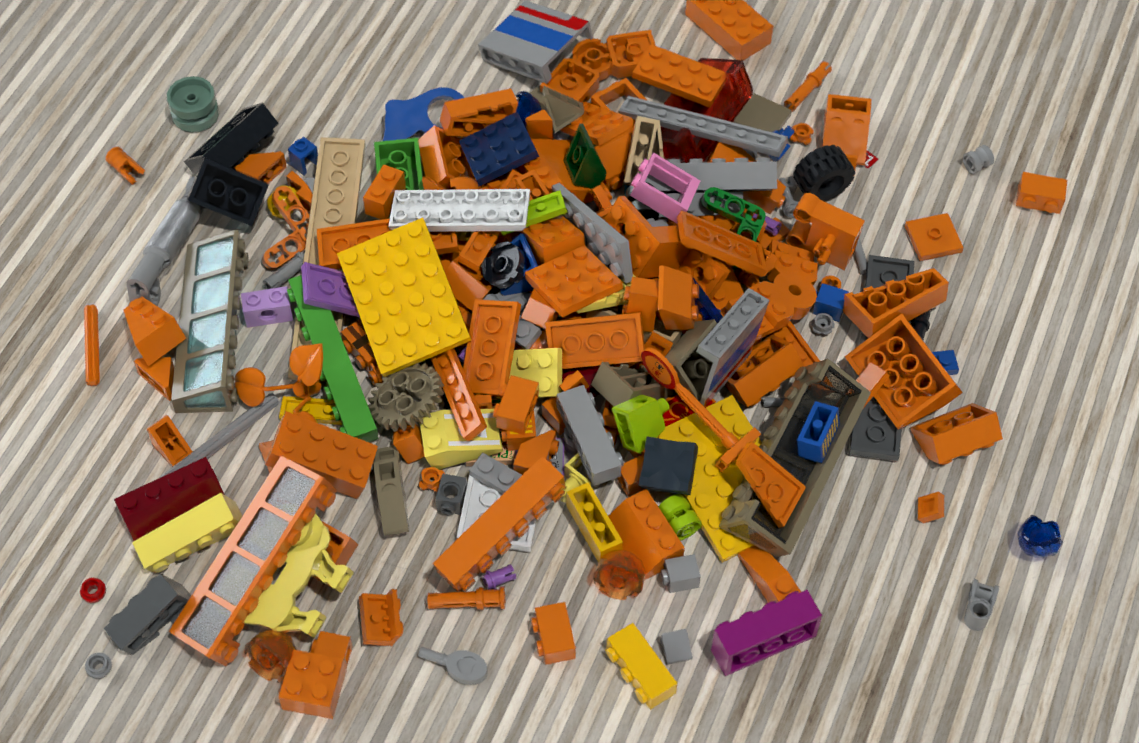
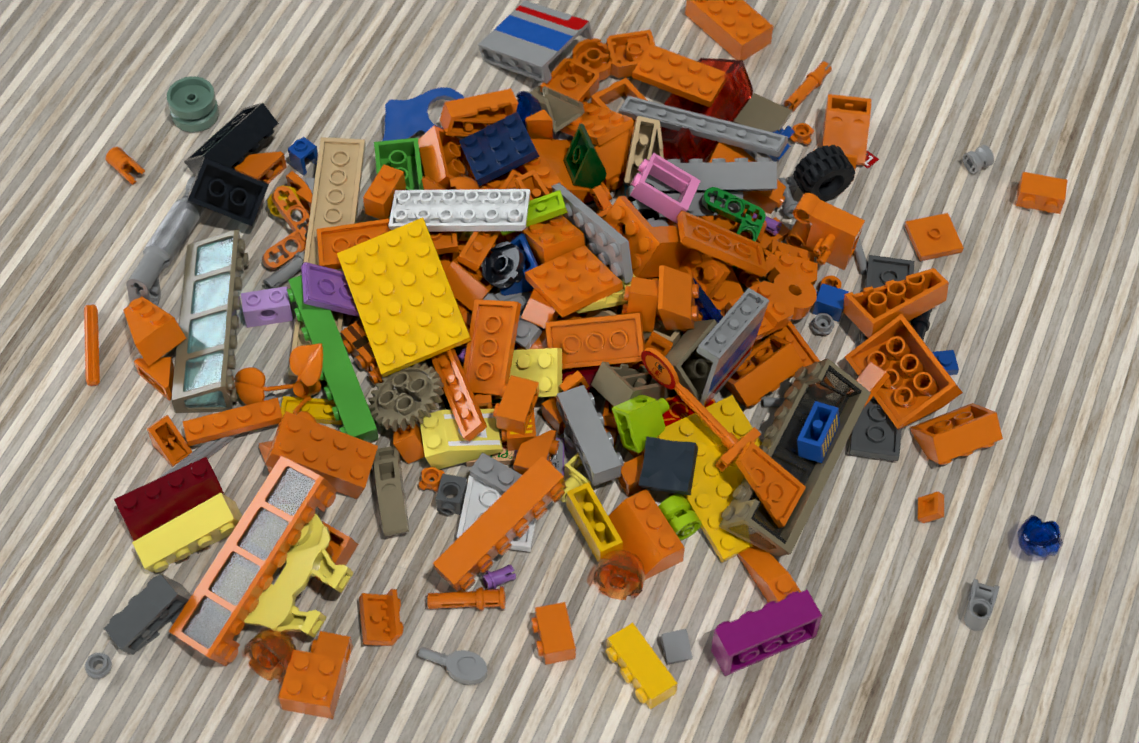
red plate [80,578,106,603] -> none
light grey brick [661,554,701,593] -> none
none -> orange plate [182,397,282,446]

